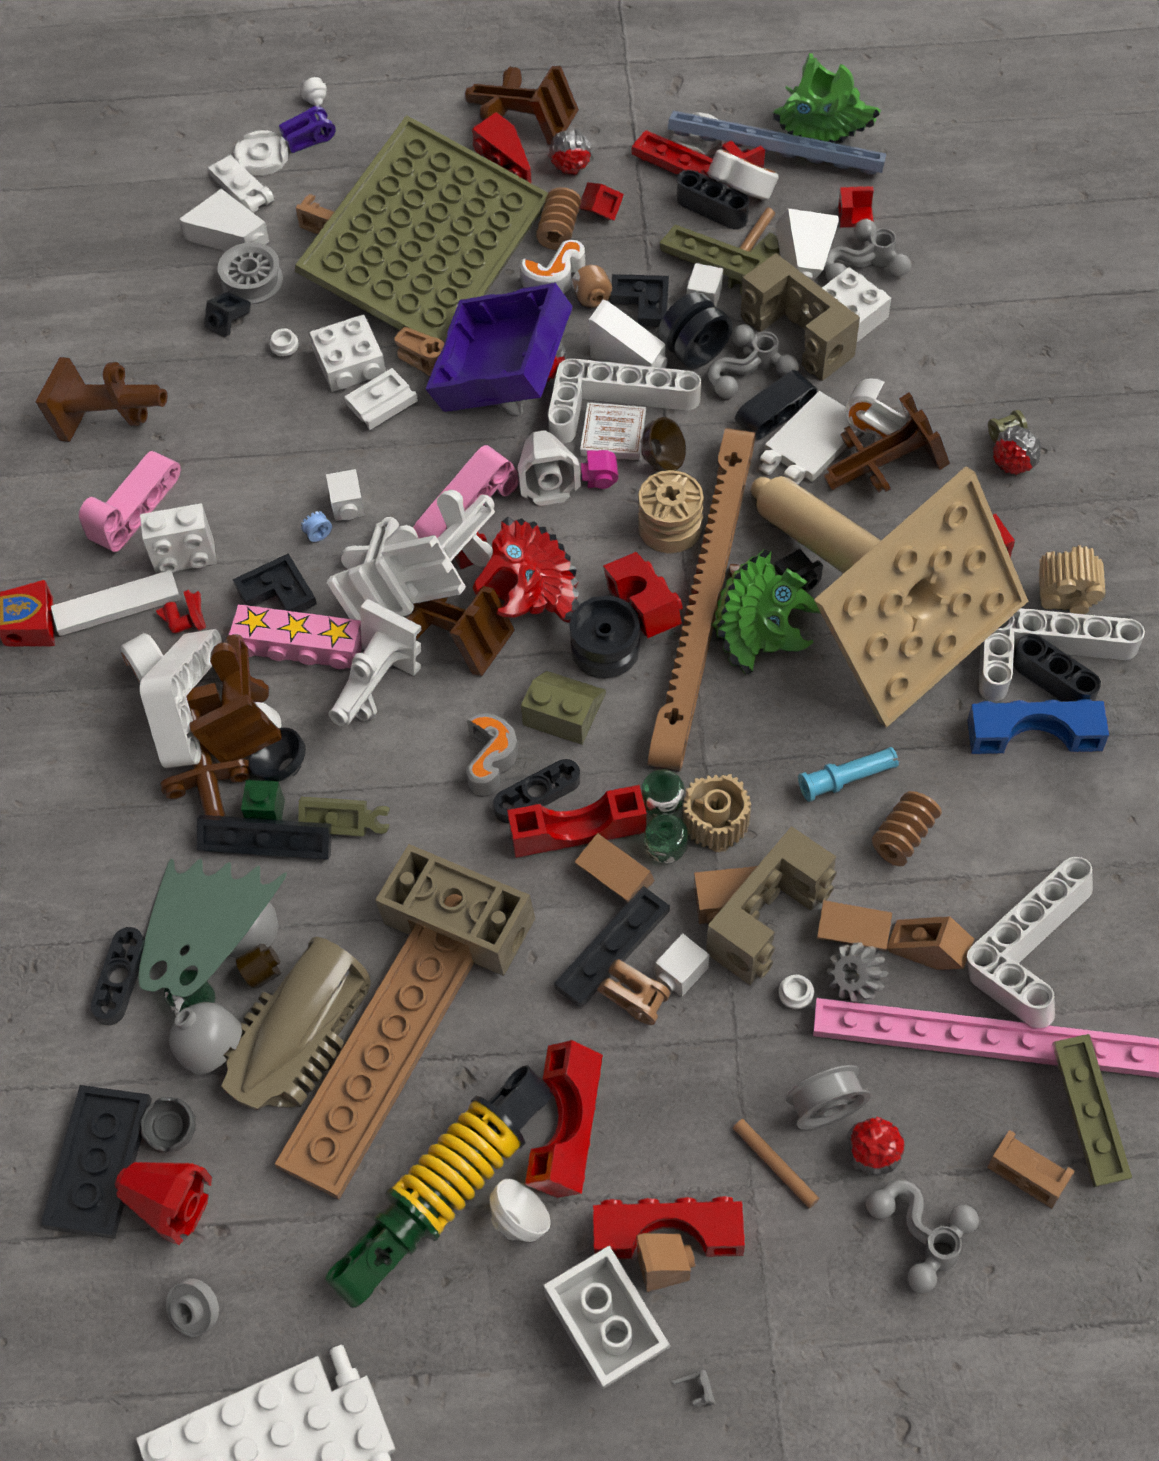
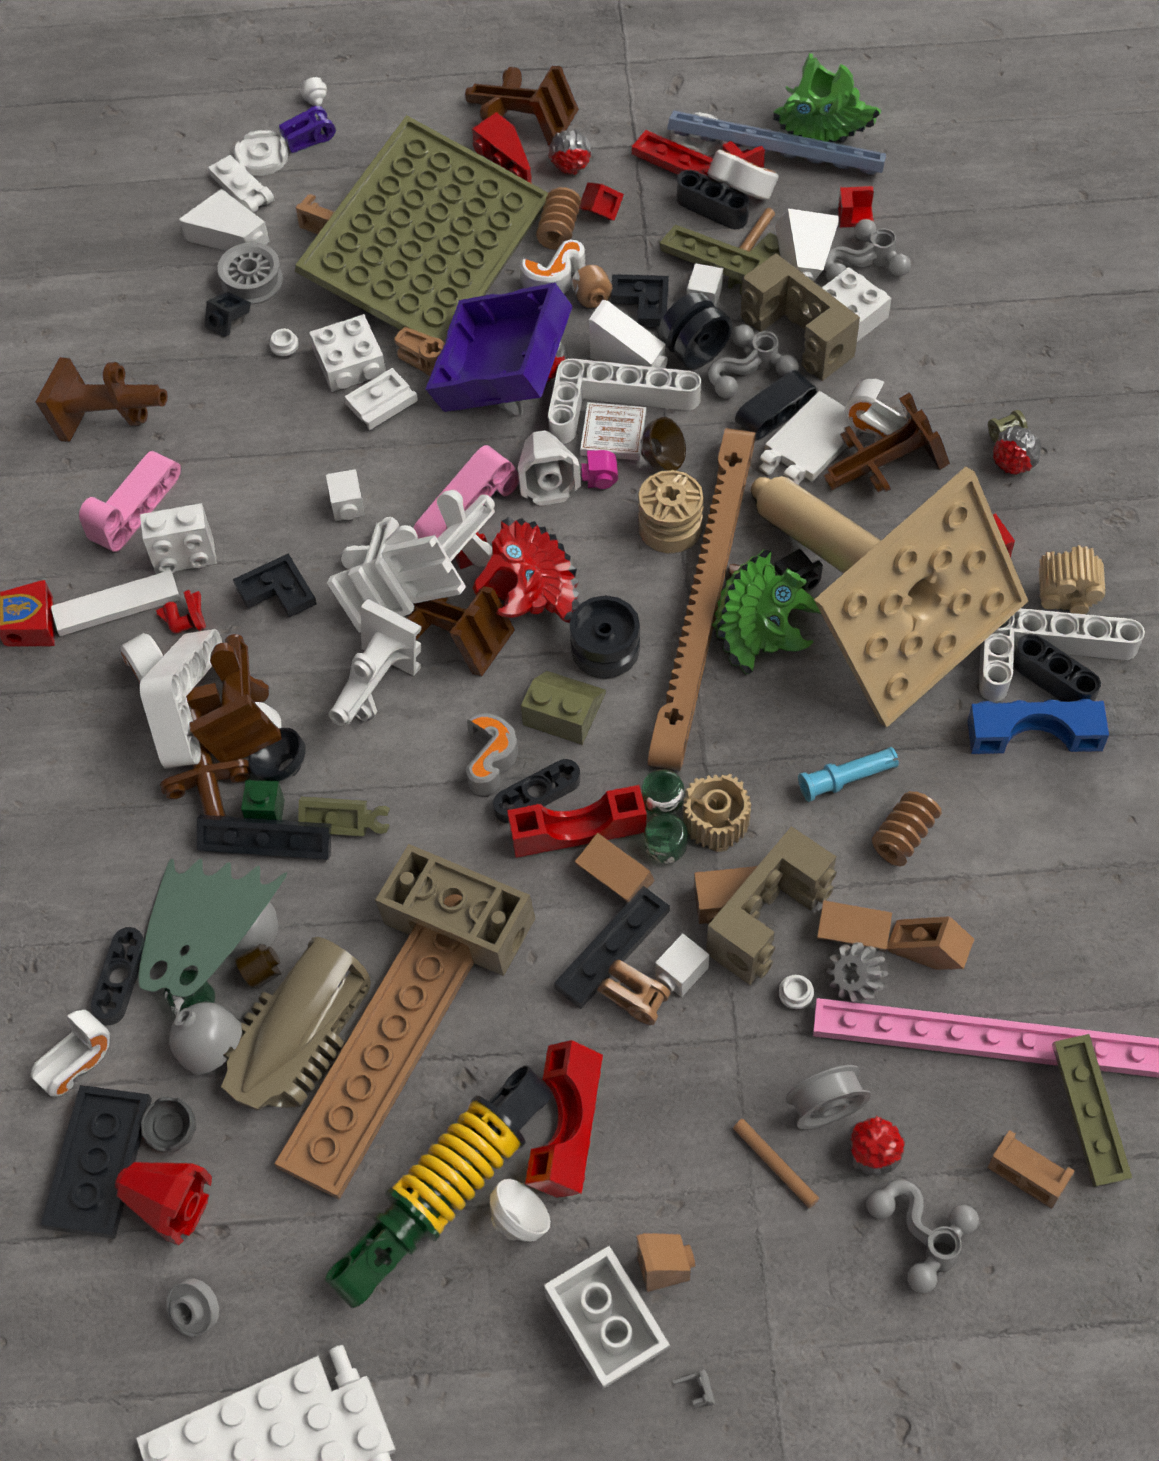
bright pink brick [229,604,362,669] -> none
light blue bush [301,511,332,542] -> none
red arch [593,1196,745,1259] -> none
red arch [603,552,683,638] -> none
white beam [967,857,1093,1028] -> none
none -> white animal [31,1010,110,1097]

